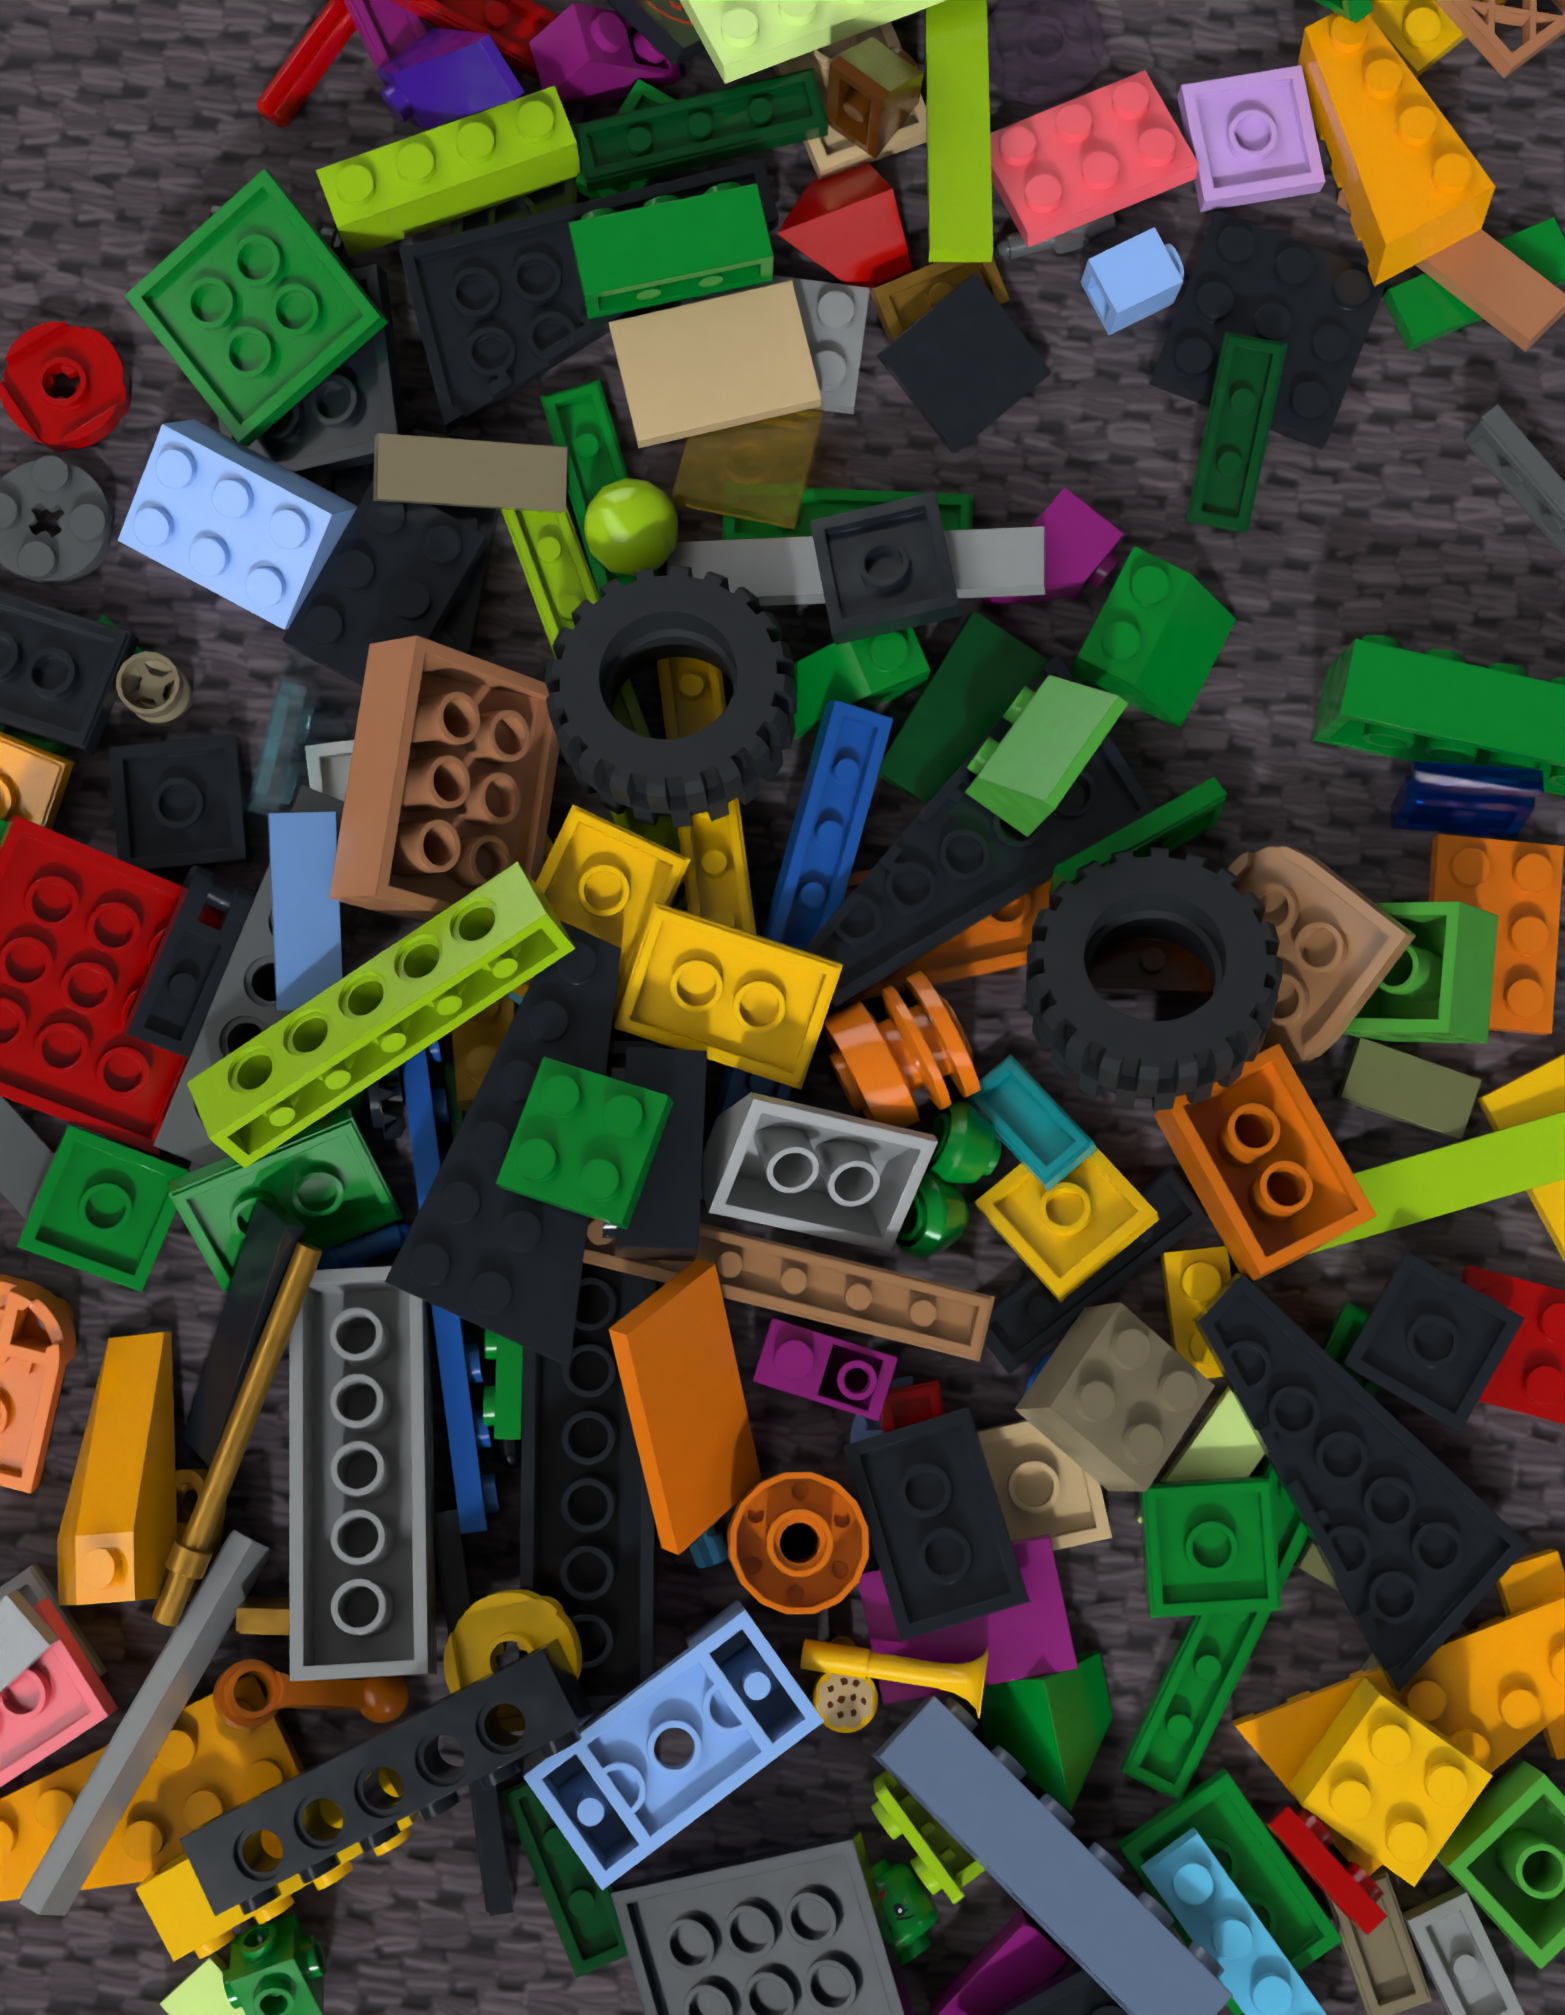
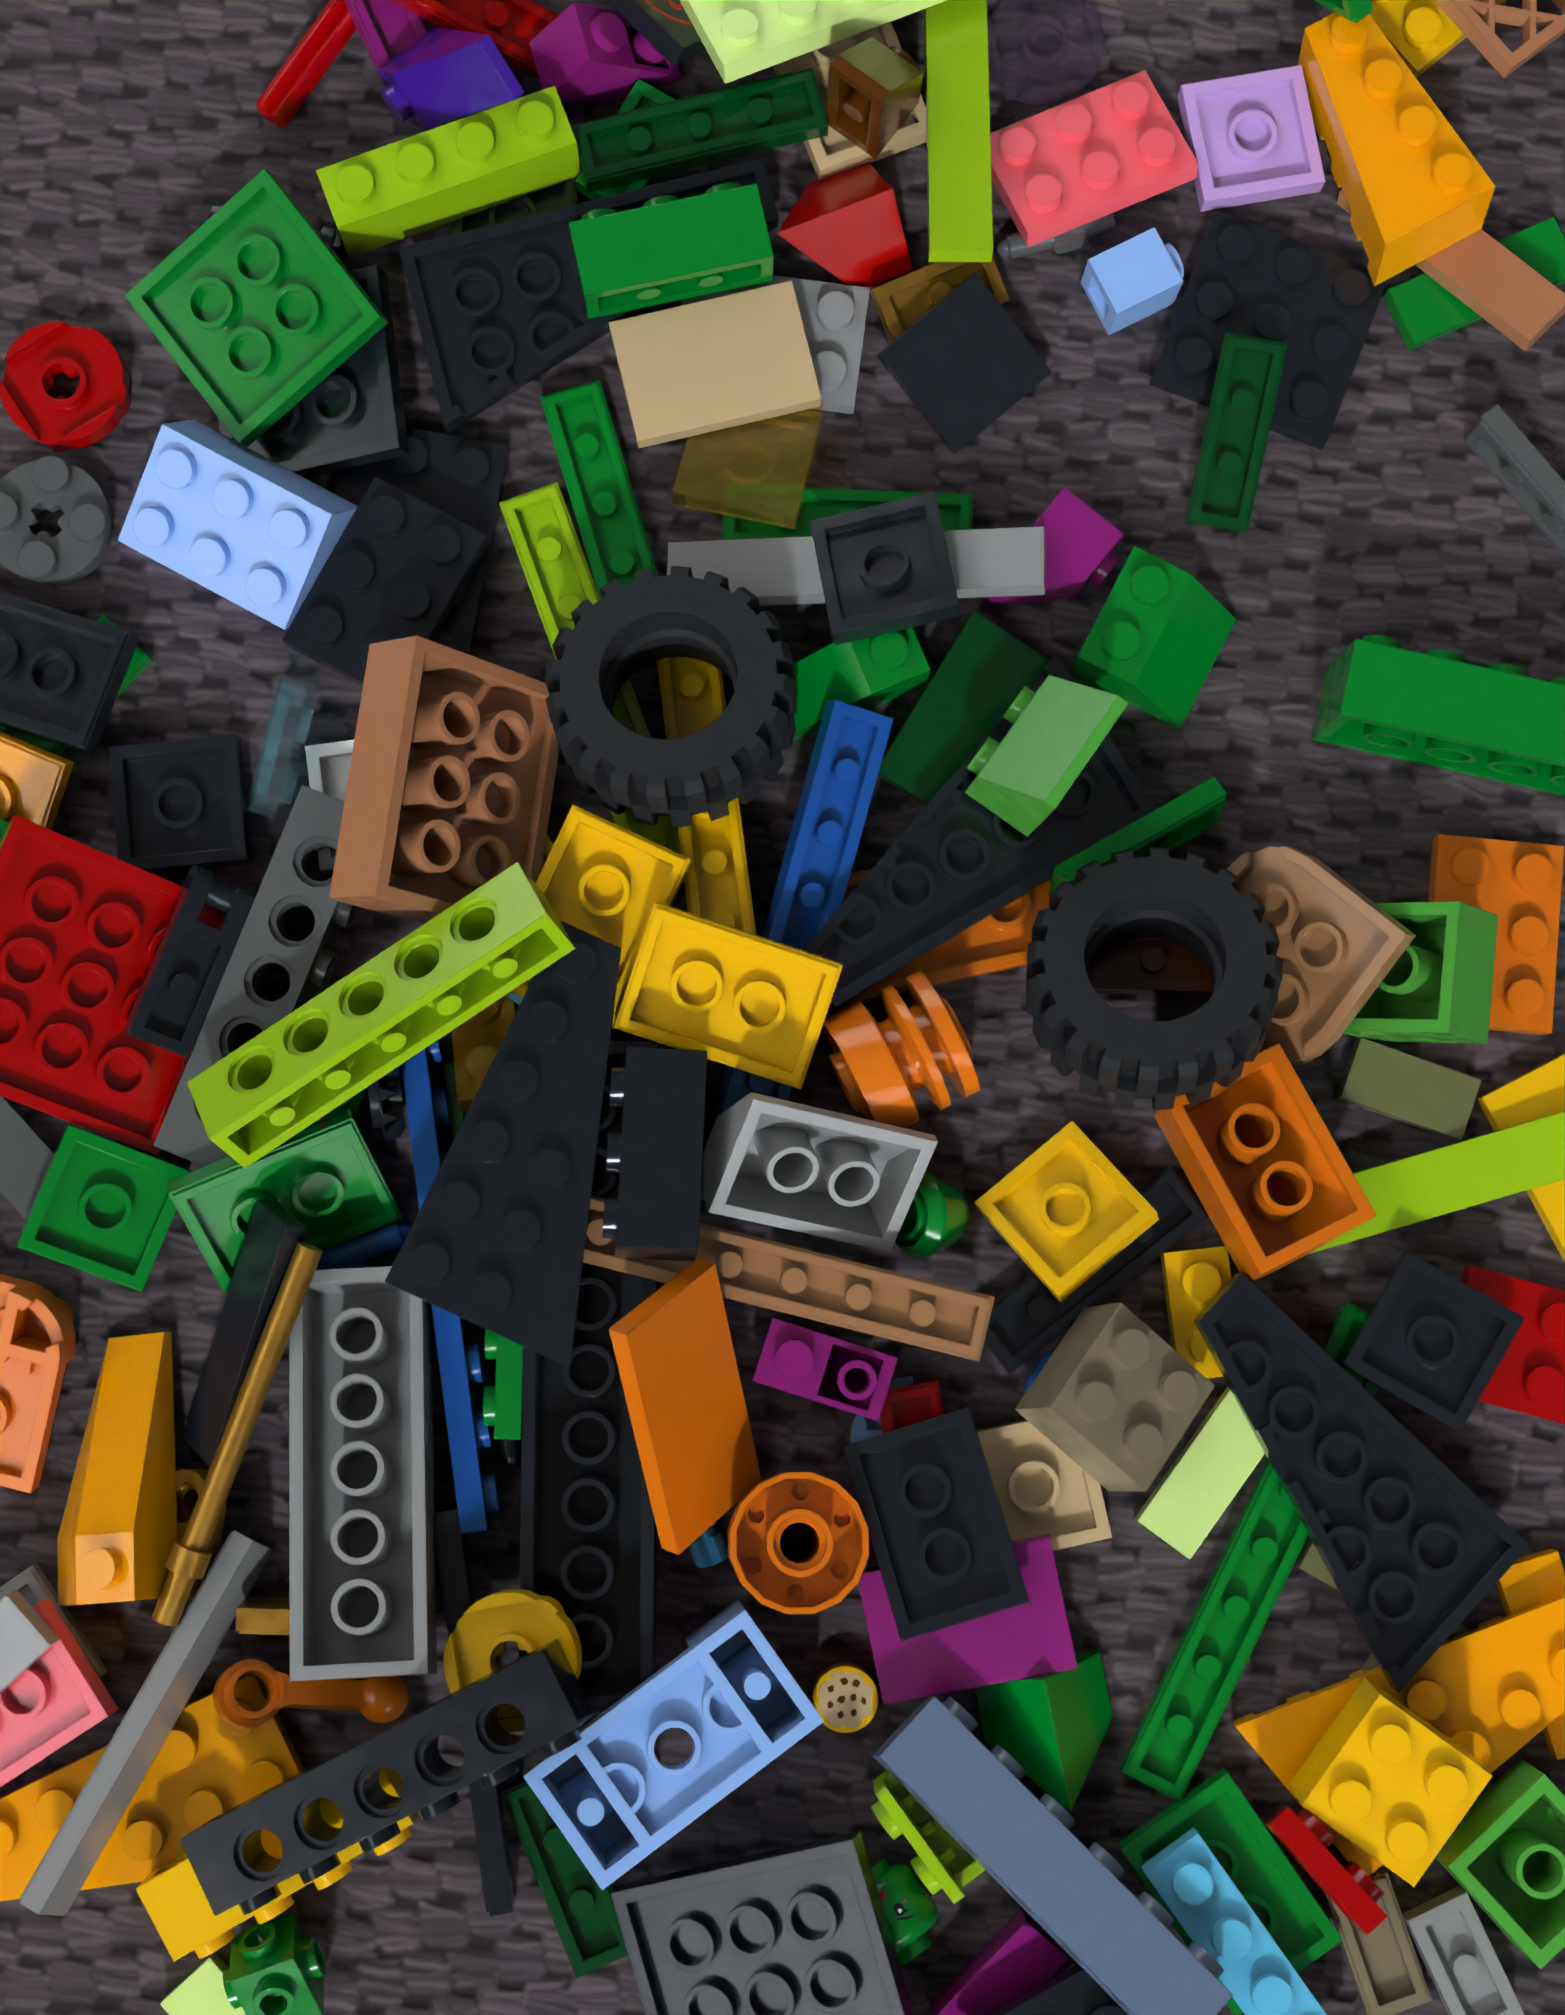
dark tan wheel [116,651,193,727] -> none
medium blue tile [268,811,343,1011] -> none
dark tan tile [373,433,567,513] -> none
green plate [496,1057,674,1230] -> none
lime hair [584,478,678,577] -> none
yellow piece [800,1636,989,1719] -> none
green cone [926,1100,1001,1184] -> none
teal tile [964,1054,1097,1191] -> none
green tile [1139,1476,1282,1618] -> none
clear blue plate [1391,761,1544,837] -> none

